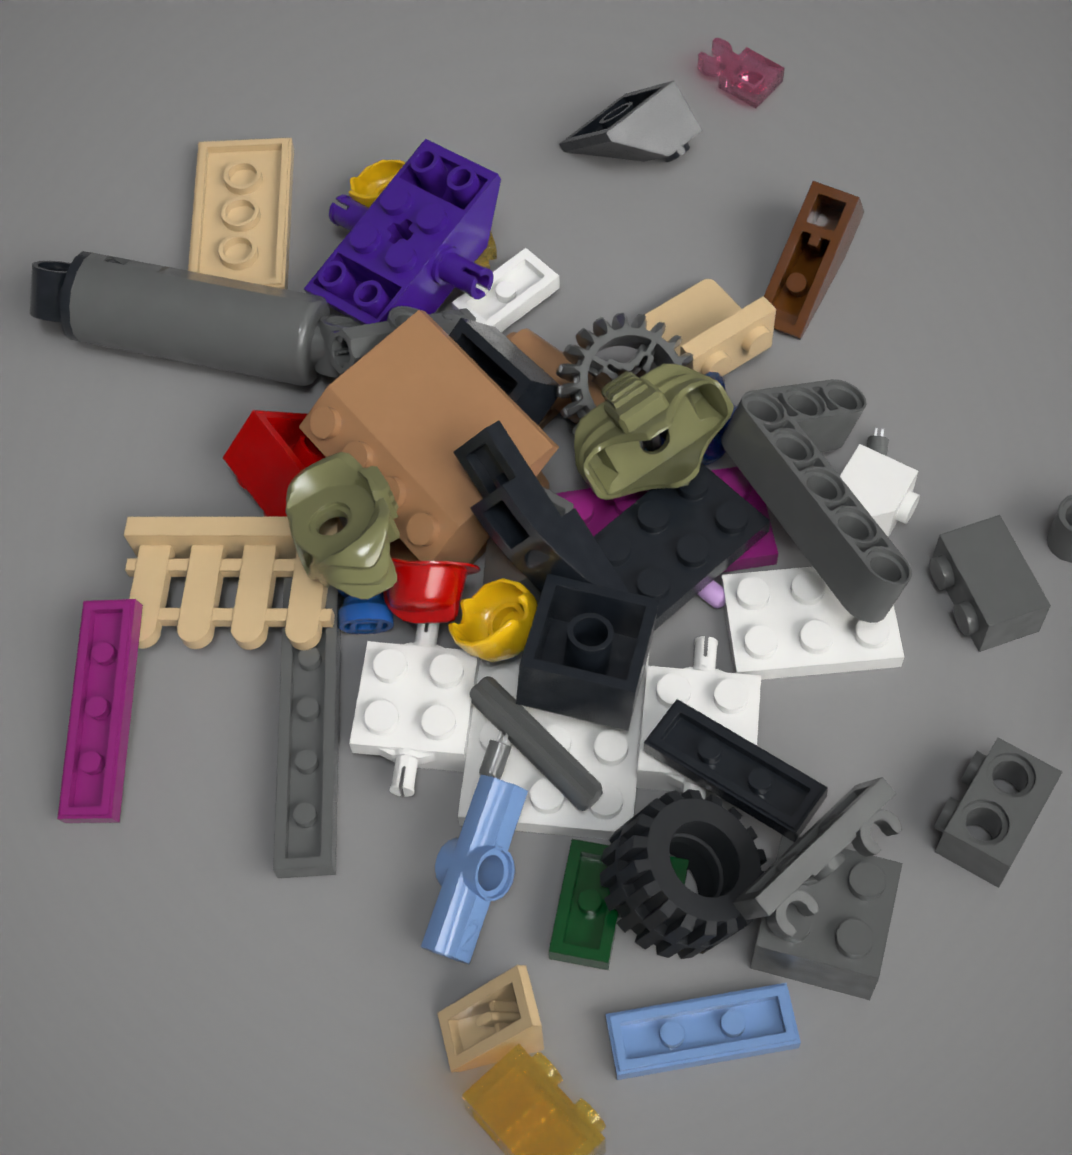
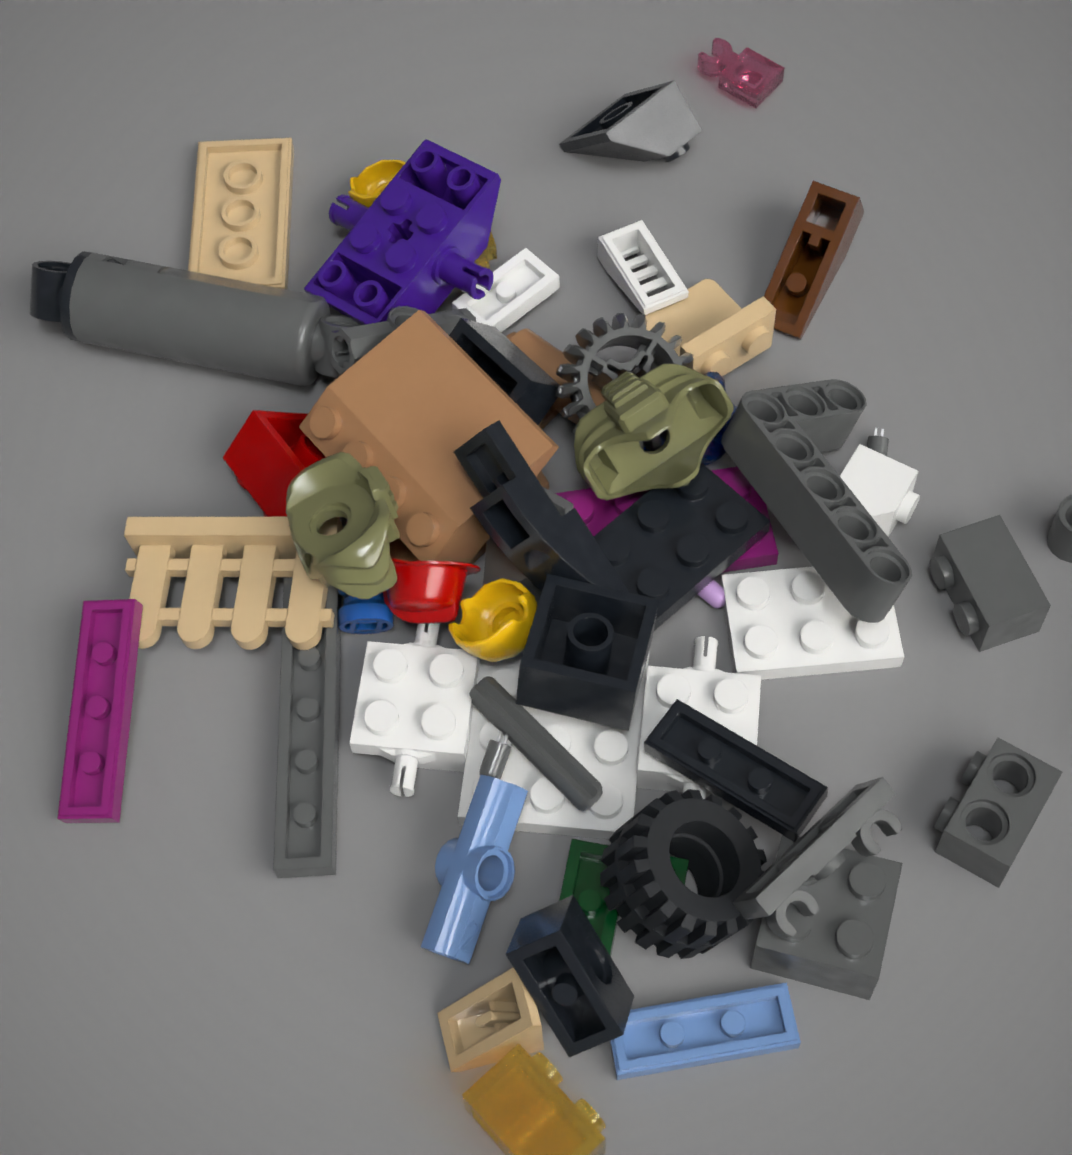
none -> black brick [506,895,634,1057]
none -> white slope [597,220,689,315]

